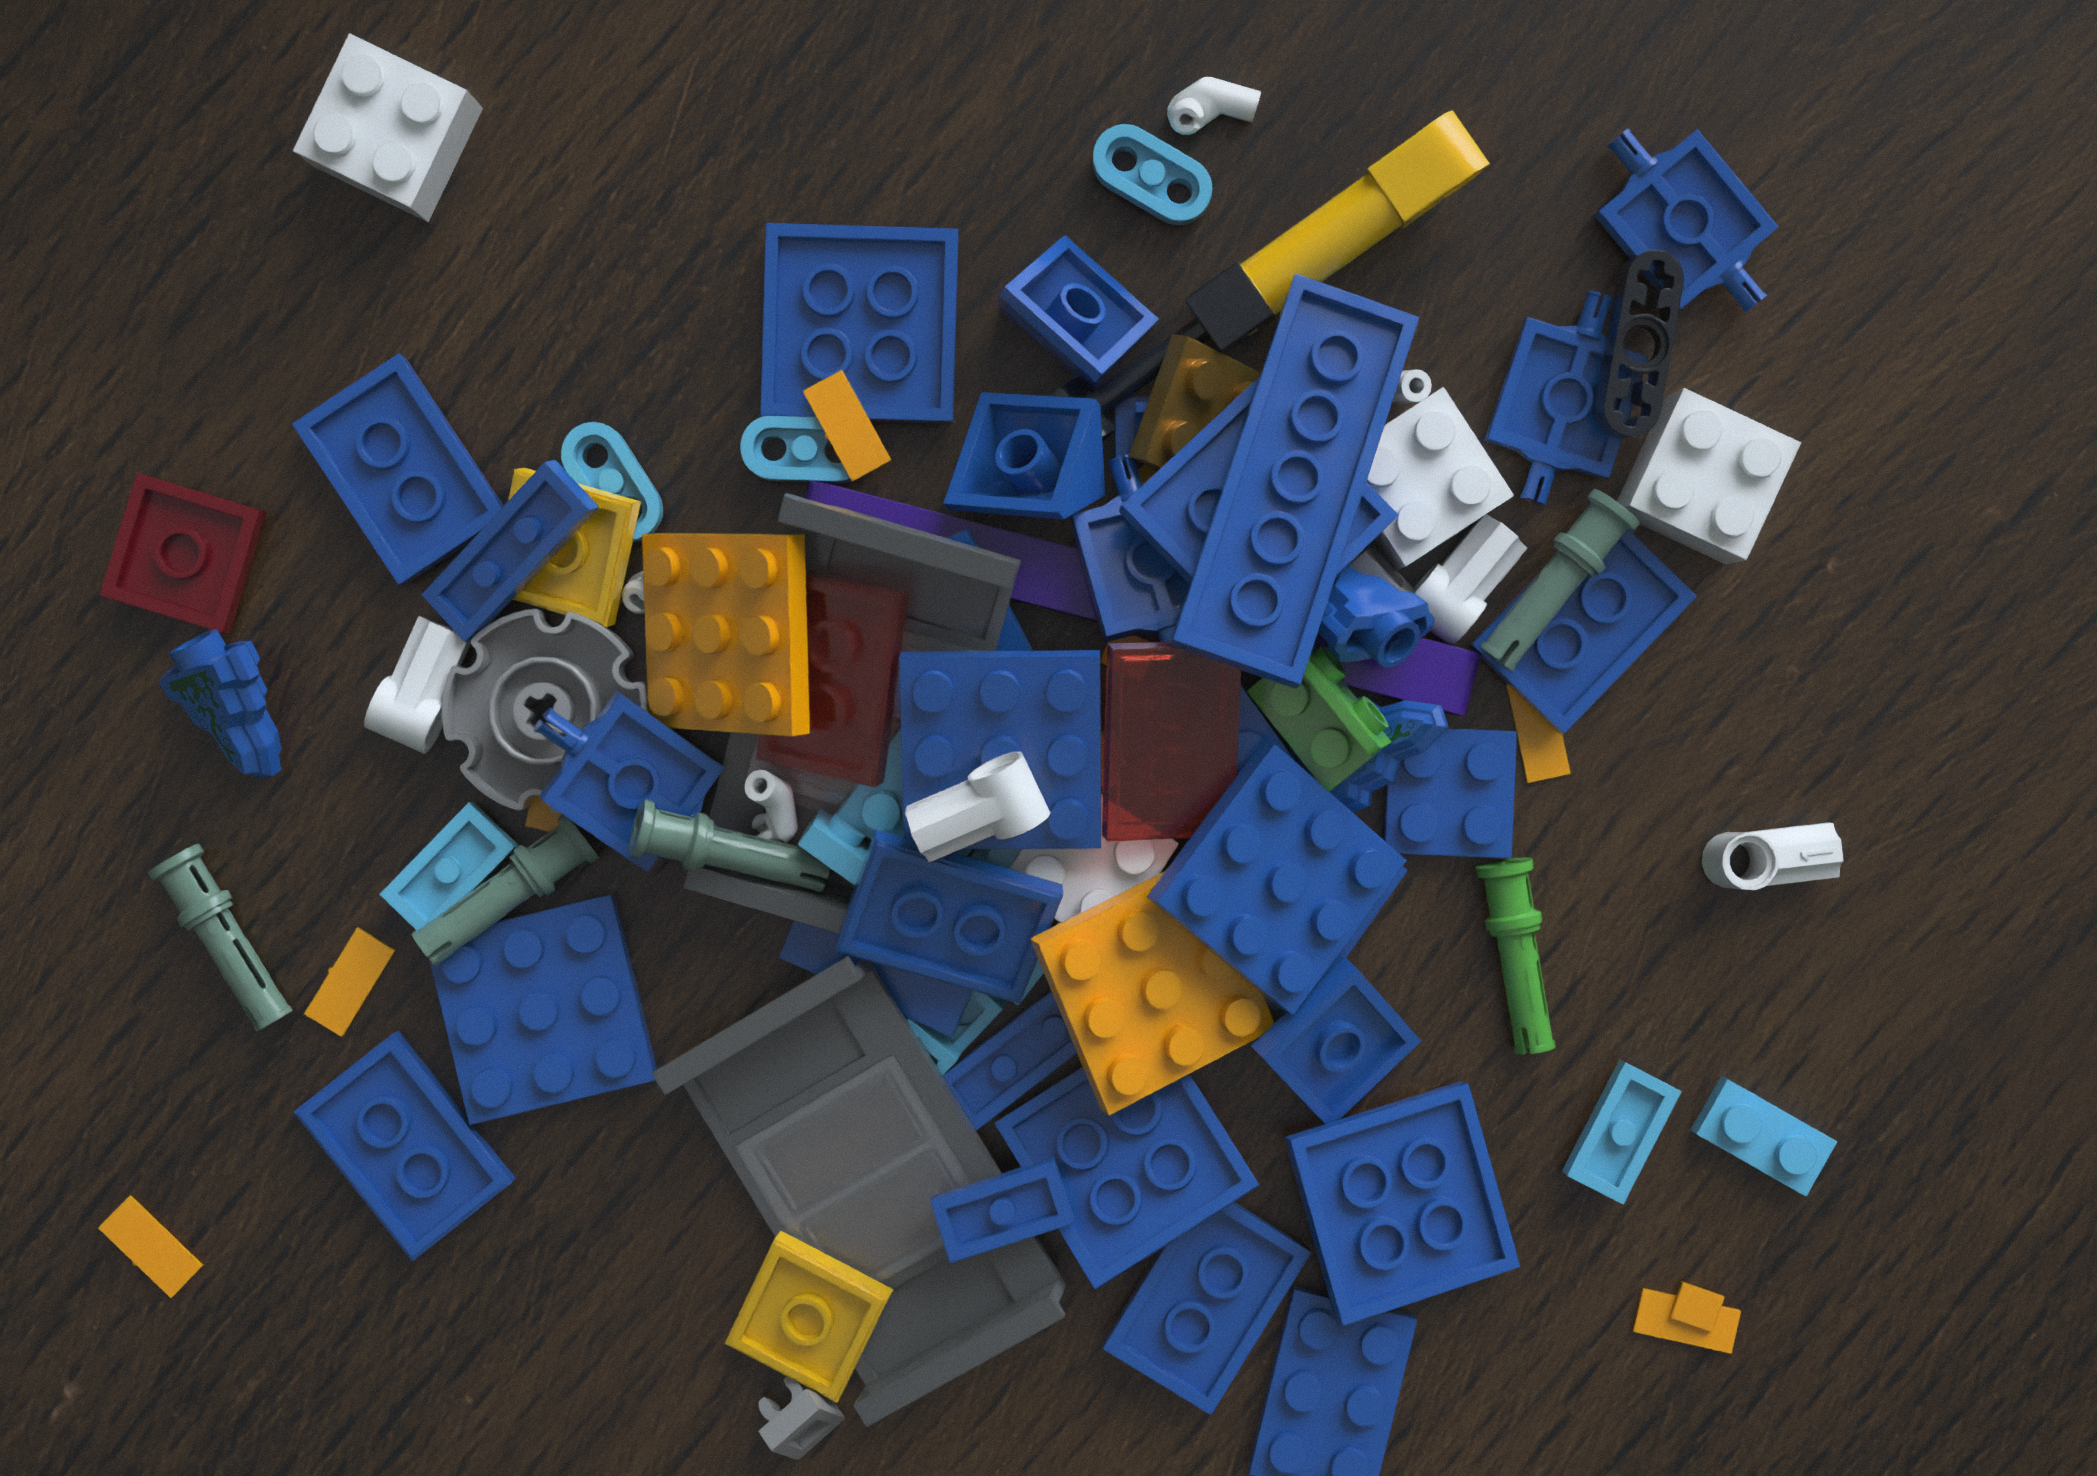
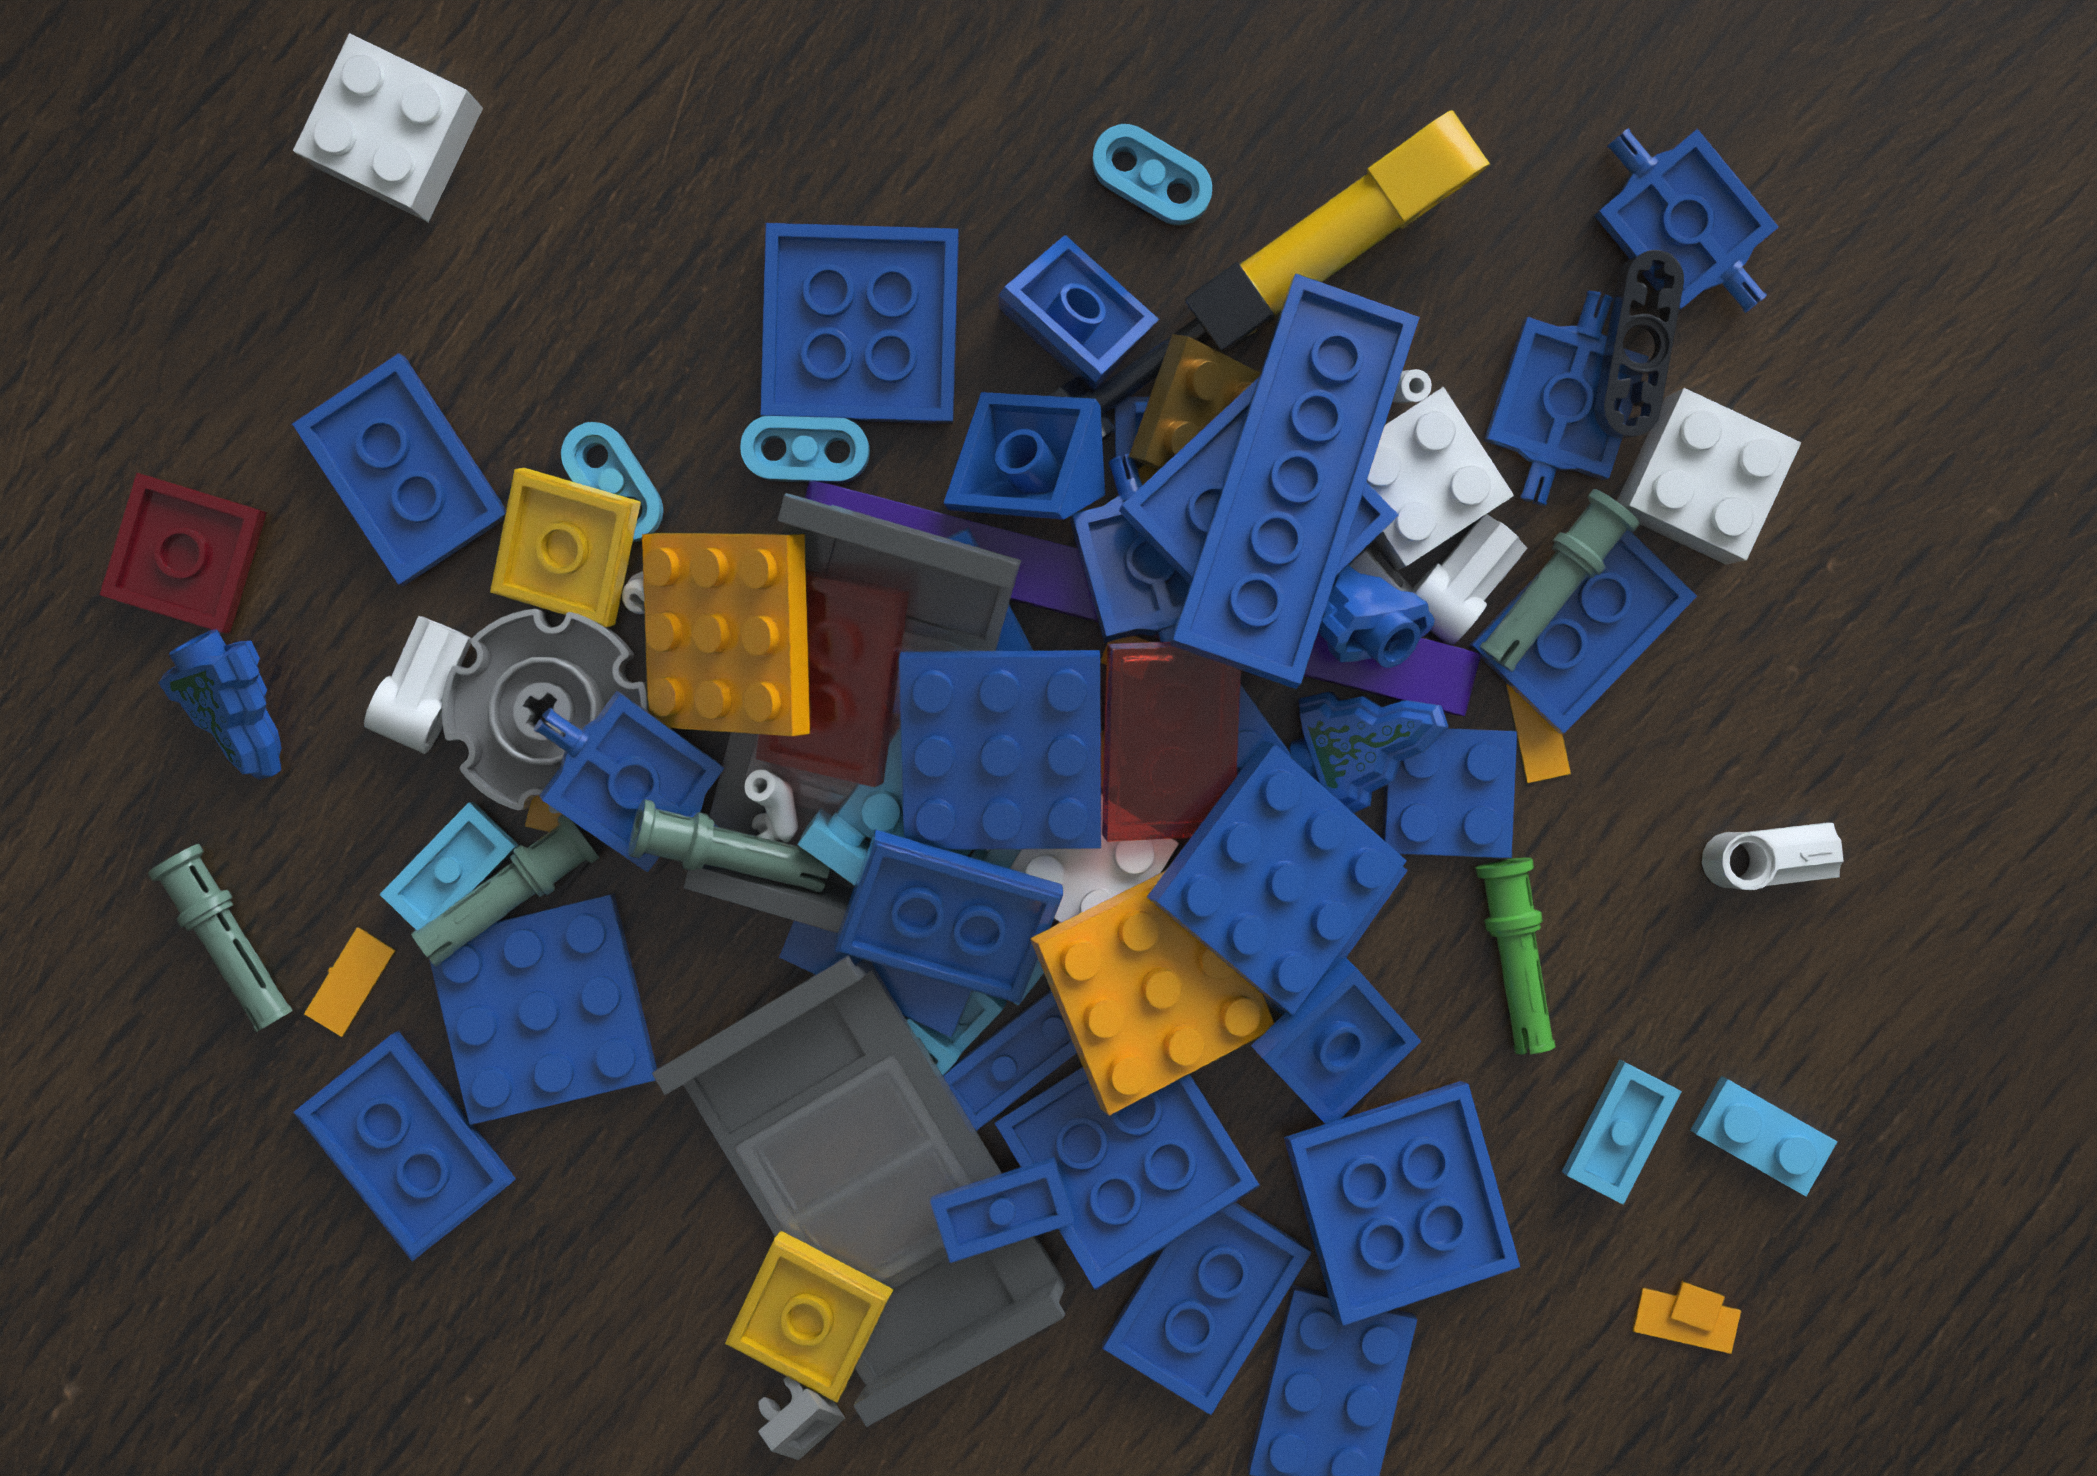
light orange window [98,1195,204,1298] -> none
blue plate [422,460,599,642] -> none
light orange window [803,370,892,482] -> none
white piece [905,752,1050,862] -> none
white arm [1167,77,1261,135] -> none
bright green bracket [1246,645,1391,792] -> none

